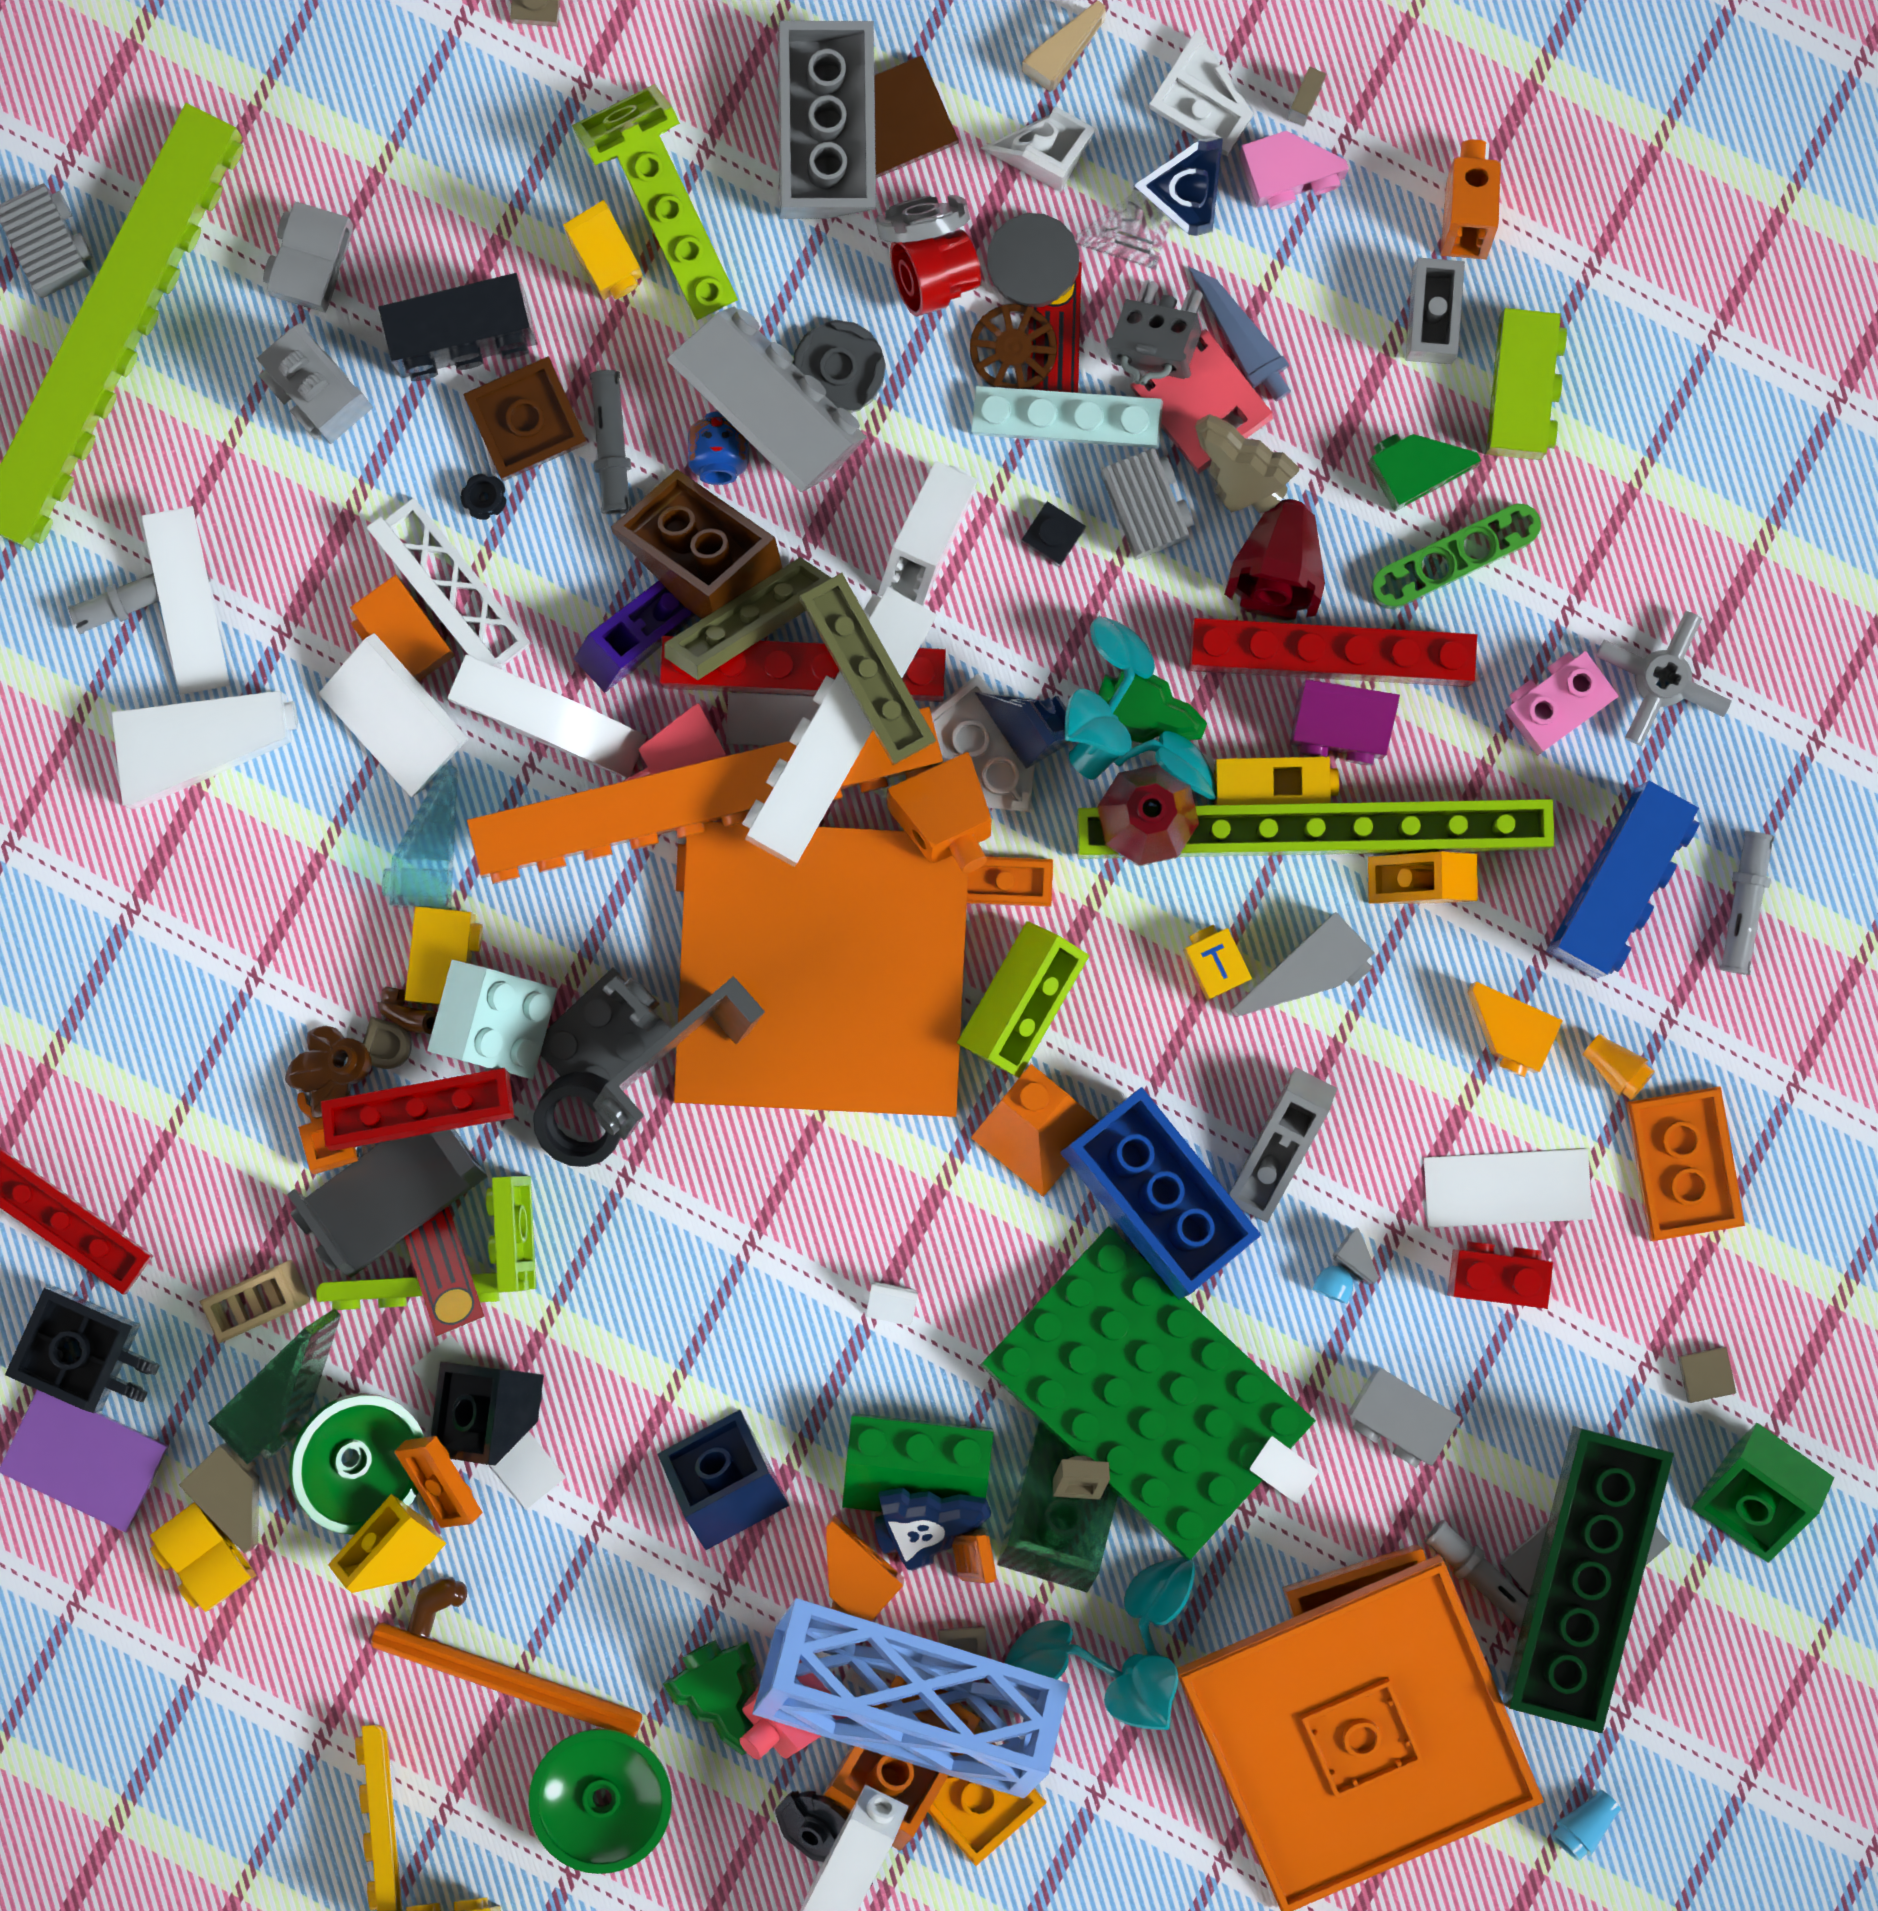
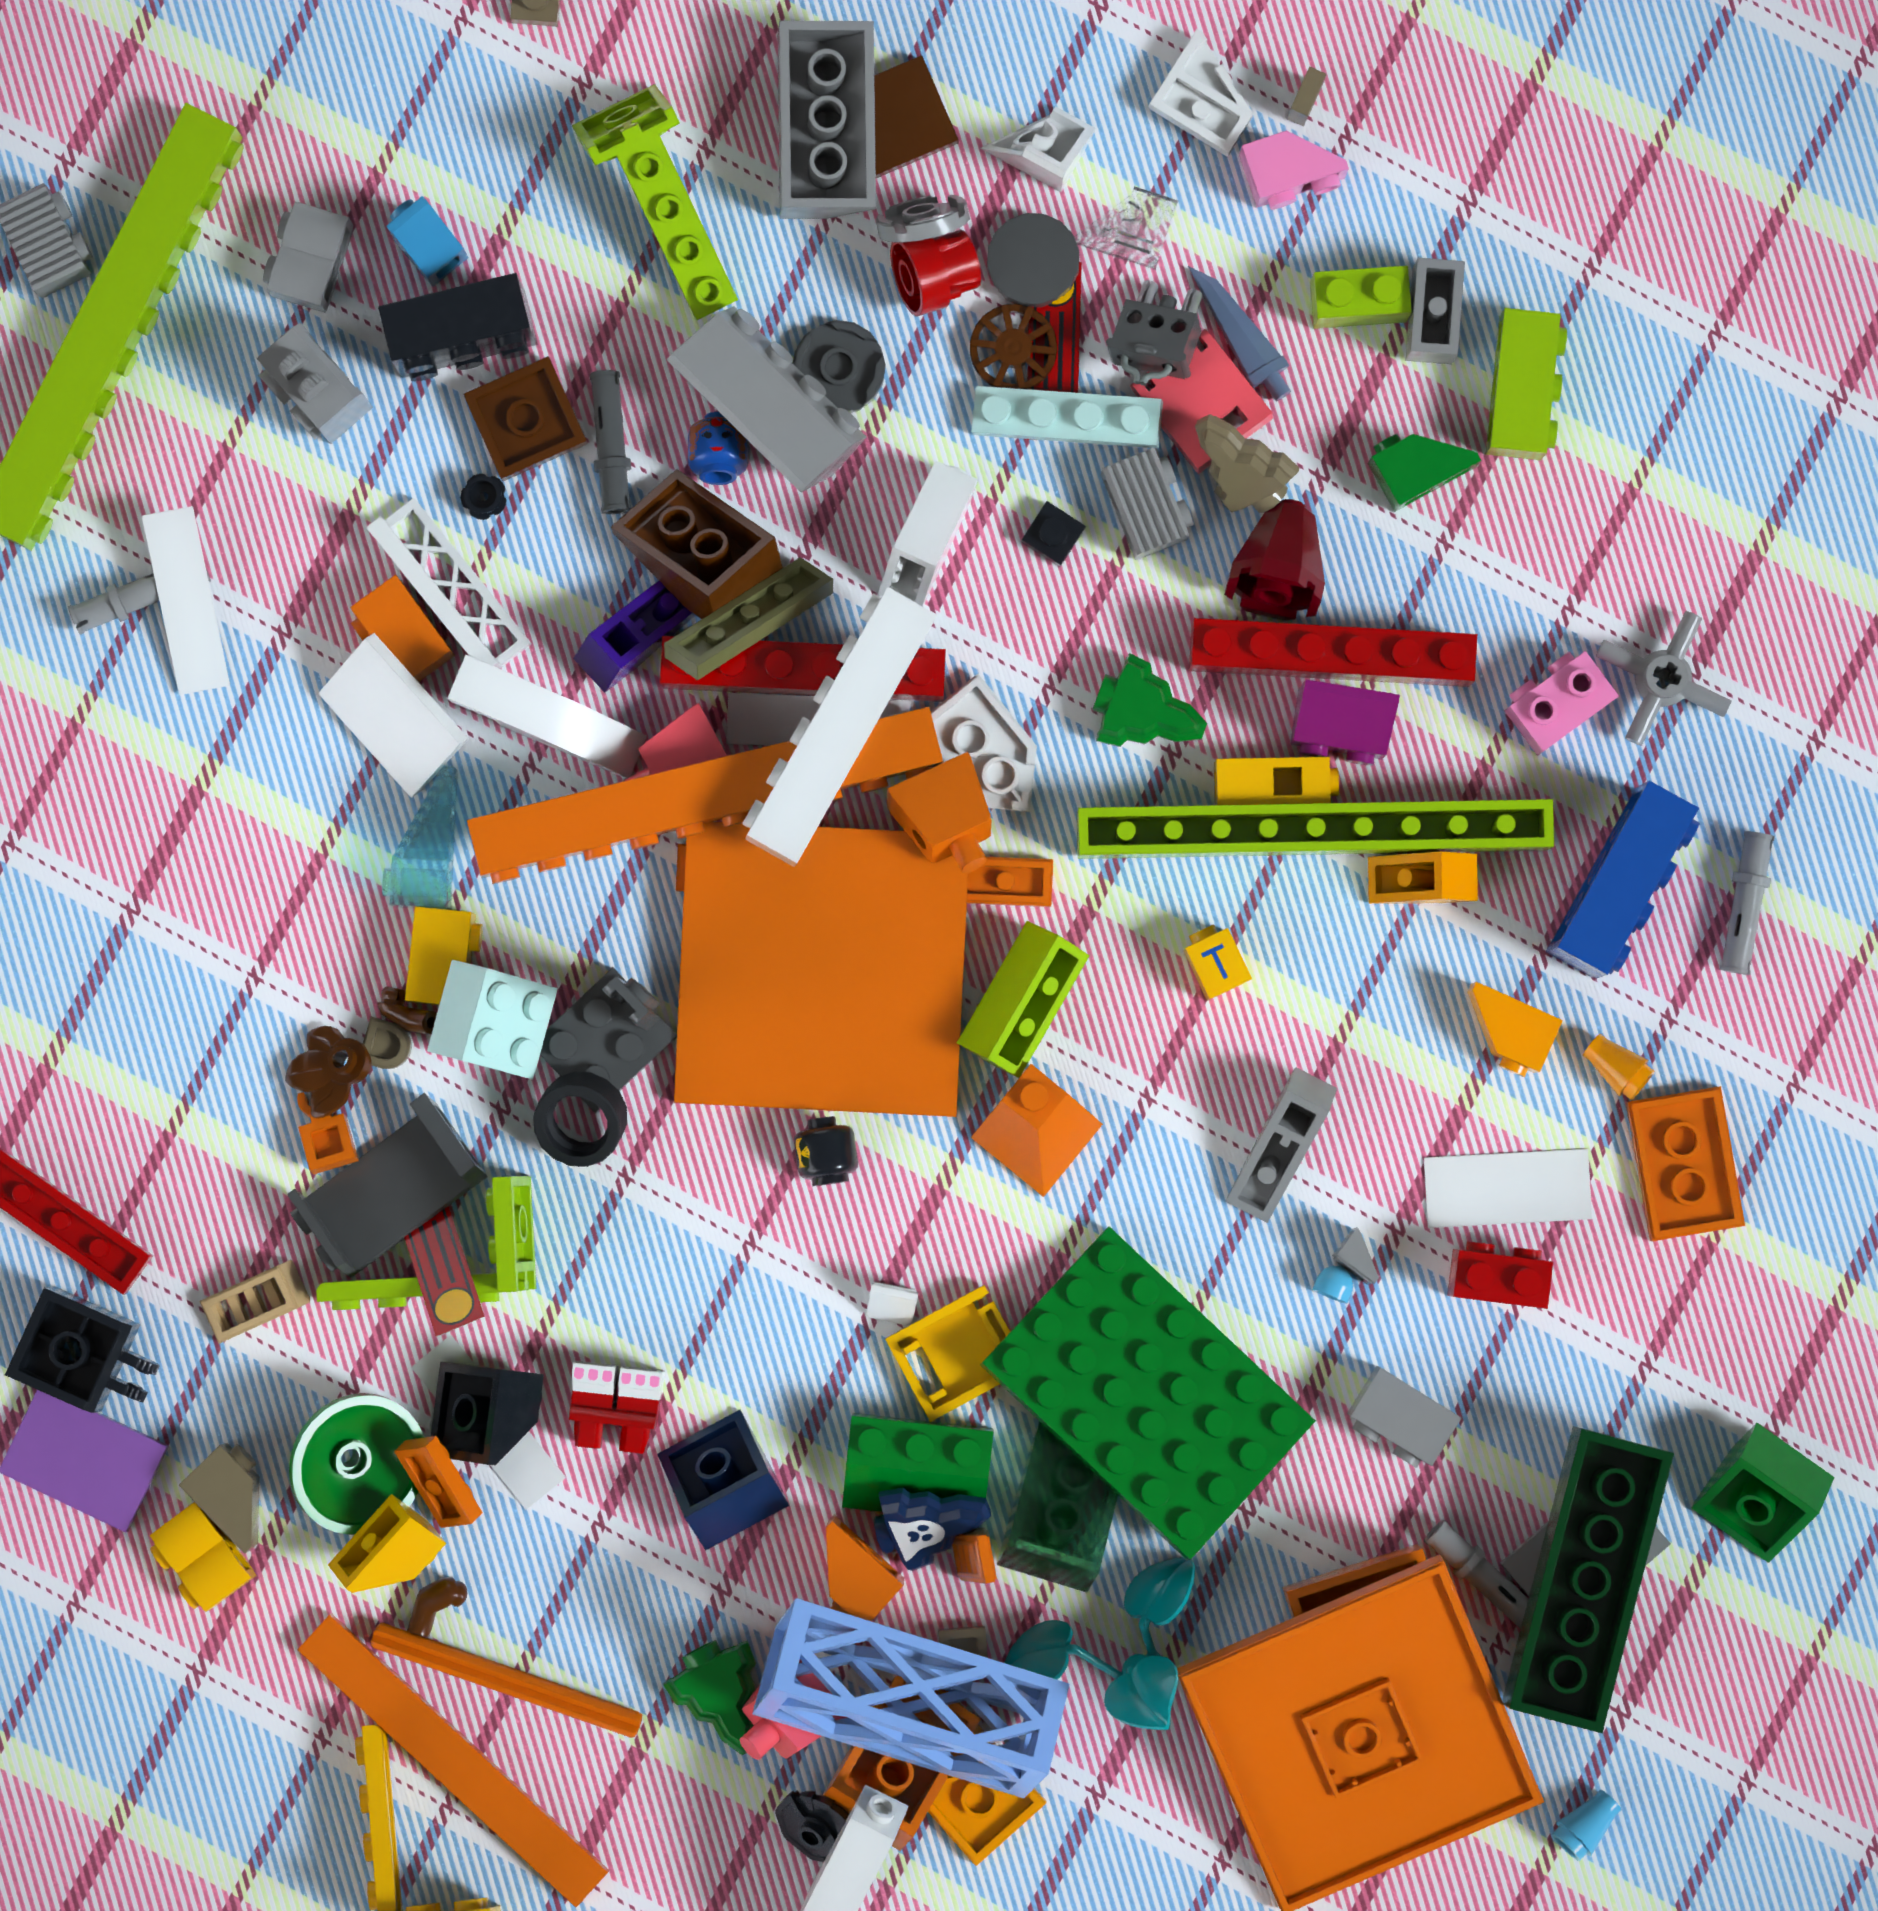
white slope [111,691,298,809] -> none
clear green slope [208,1308,341,1465] -> none
red plate [321,1068,514,1151] -> none
green dish [528,1729,672,1874] -> none
yellow slope [563,200,643,300] -> none
dark grey panel [593,976,765,1140] -> none
olive plate [799,573,936,765] -> none
dark blue slope [974,692,1072,769] -> none
tan slope [1022,1,1106,92] -> none
dark tan plate [1053,1456,1110,1500] -> none
blue brick [1060,1087,1261,1300] -> none
teal plant [1065,615,1217,802] -> none
dark red cone [1097,764,1199,867] -> none
dark blue slope [1133,137,1223,236] -> none
light grey slope [1230,912,1375,1017] -> none
white sticker [1250,1436,1319,1504] -> none
bright green beam [1371,503,1541,609] -> none
orange torso [1440,139,1501,260] -> none
dark tan tile [1677,1346,1737,1403] -> none
none -> orange tile [297,1613,609,1907]
none -> dark azure slope [386,196,469,287]
none -> red hips [569,1361,665,1454]
none -> black head [794,1116,858,1187]
none -> yellow container [885,1284,1010,1422]
none -> lime brick [1310,266,1412,329]

